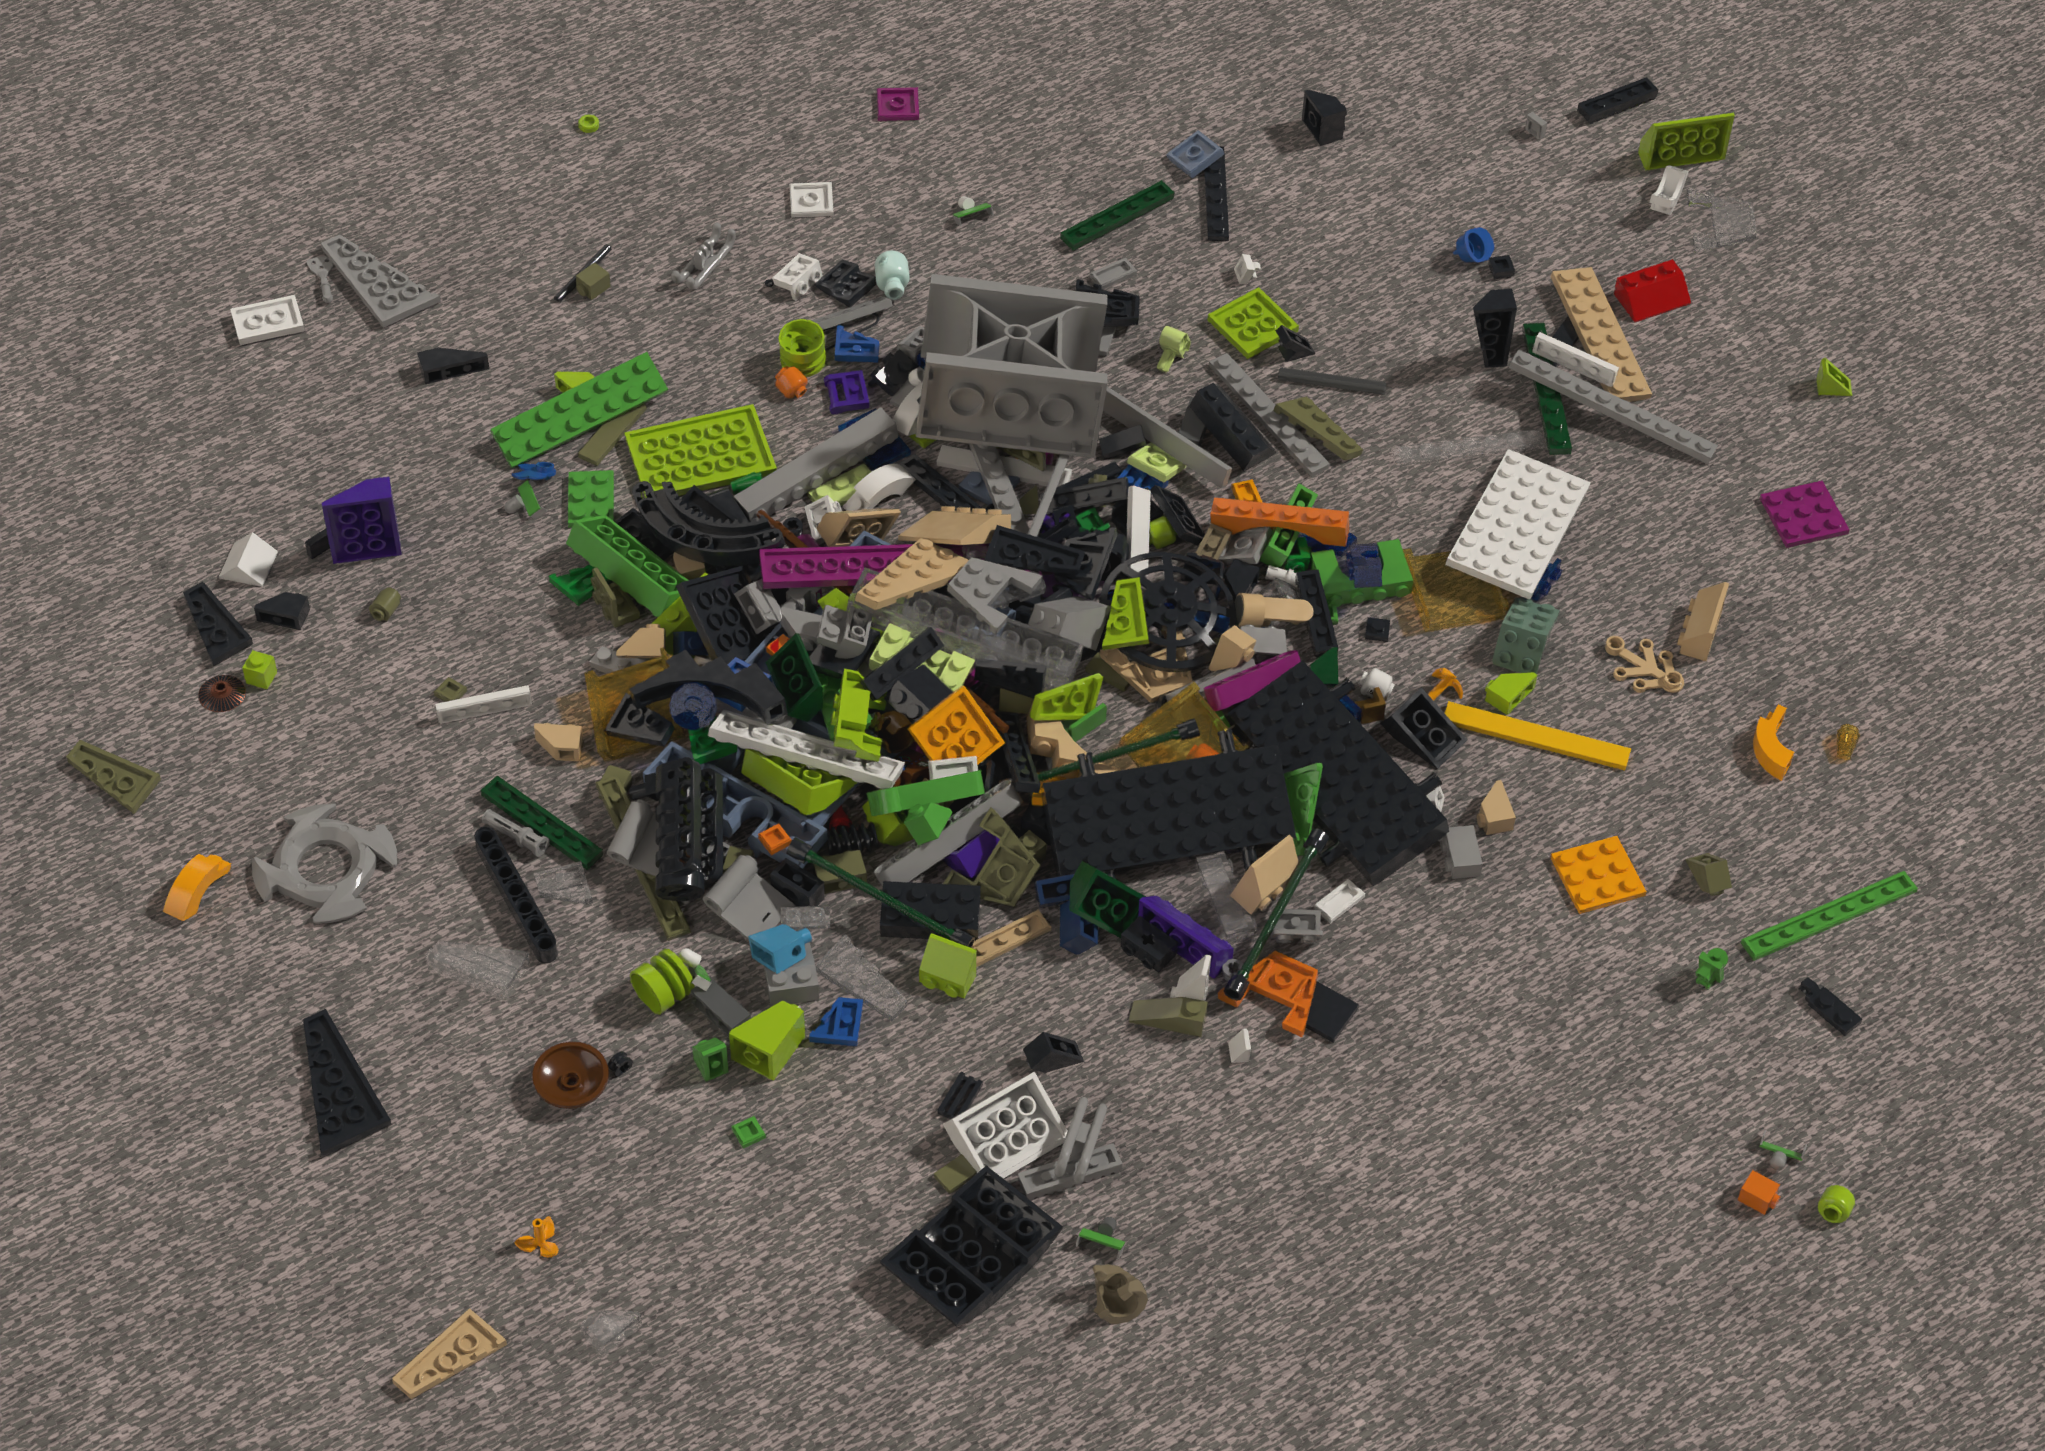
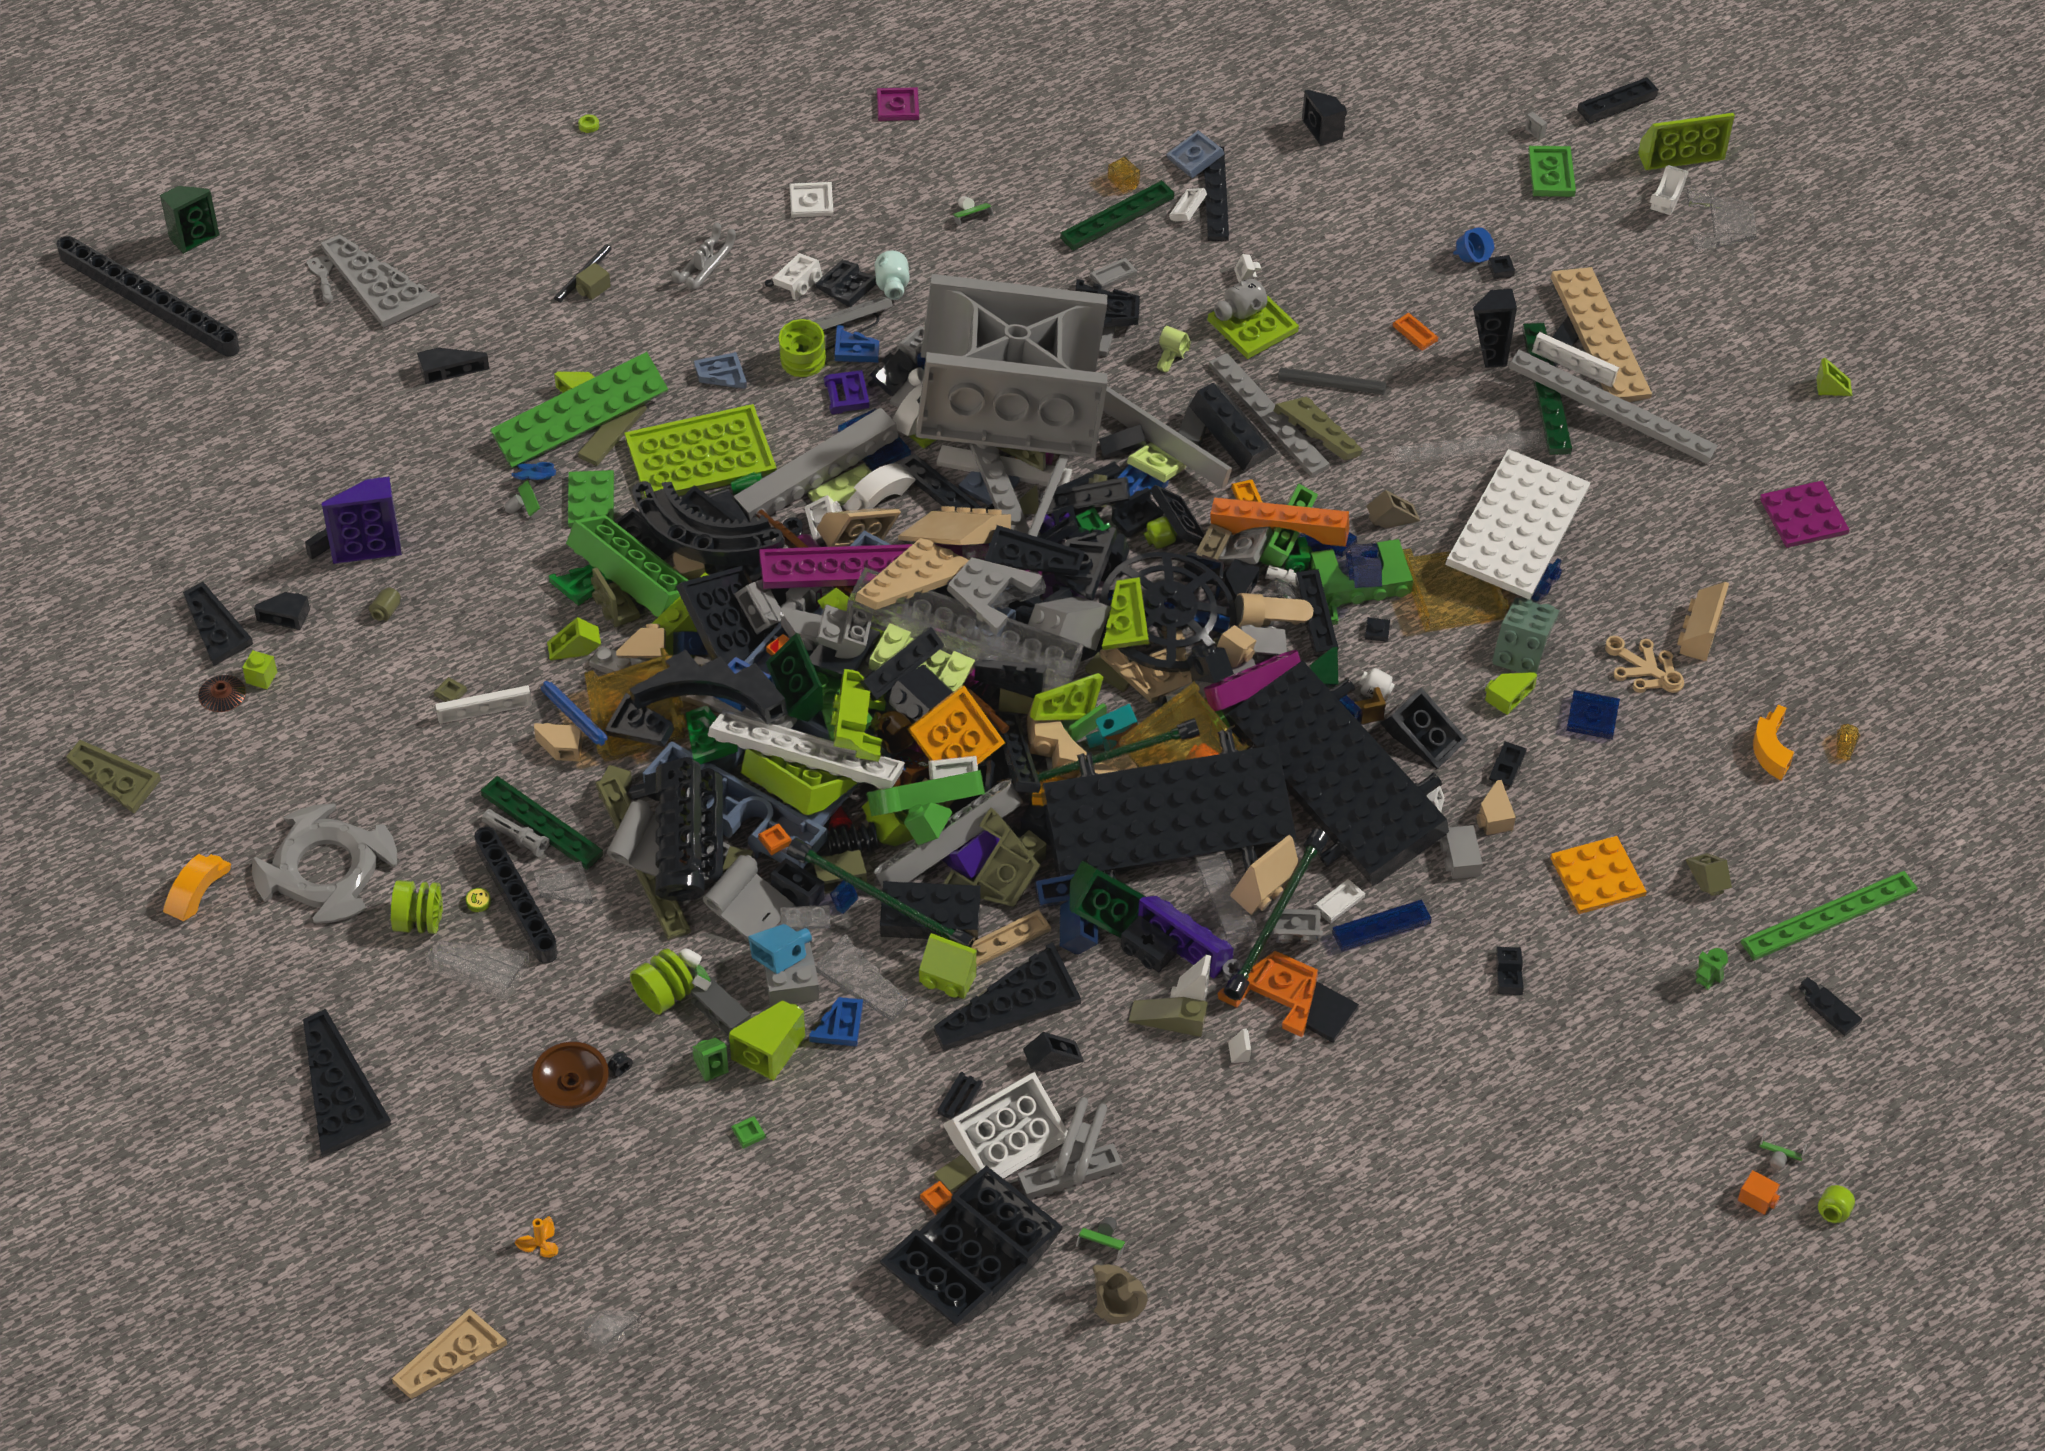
white slope [219,532,278,587] -> none
white plate [230,295,305,345] -> none
clear blue tile [669,682,717,730] -> none
orange head [775,366,808,399] -> none
white tile [1126,485,1151,577] -> none
black slope [1275,325,1316,362] -> none
bright green wing [1284,763,1323,856] -> none
light orange plant [1428,667,1463,701] -> none
yellow tile [1445,701,1631,770] -> none
red slope [1614,259,1691,323] -> none
none -> black beam [56,236,240,357]
none -> dark green slope [160,186,220,254]
none -> lime wheel [391,880,443,934]
none -> tile [466,888,491,912]
none -> blue axle [541,681,607,746]
none -> lime slope [547,617,601,660]
none -> sand blue wing [694,352,747,389]
none -> clear blue tile [830,881,859,914]
none -> orange tile [920,1181,953,1215]
none -> black wing [934,941,1081,1051]
none -> teal torso [1085,704,1141,752]
none -> clear yellow brick [1108,156,1140,193]
none -> white tile [1169,188,1207,221]
none -> black brick [1185,644,1234,683]
none -> light grey piece [1214,279,1267,321]
none -> clear blue plate [1332,899,1432,951]
none -> dark tan slope [1366,490,1420,529]
none -> orange tile [1393,313,1438,351]
none -> black slope [1489,741,1527,787]
none -> black slope [1496,947,1524,995]
none -> bright green plate [1528,146,1576,197]
none -> clear blue plate [1566,690,1620,740]

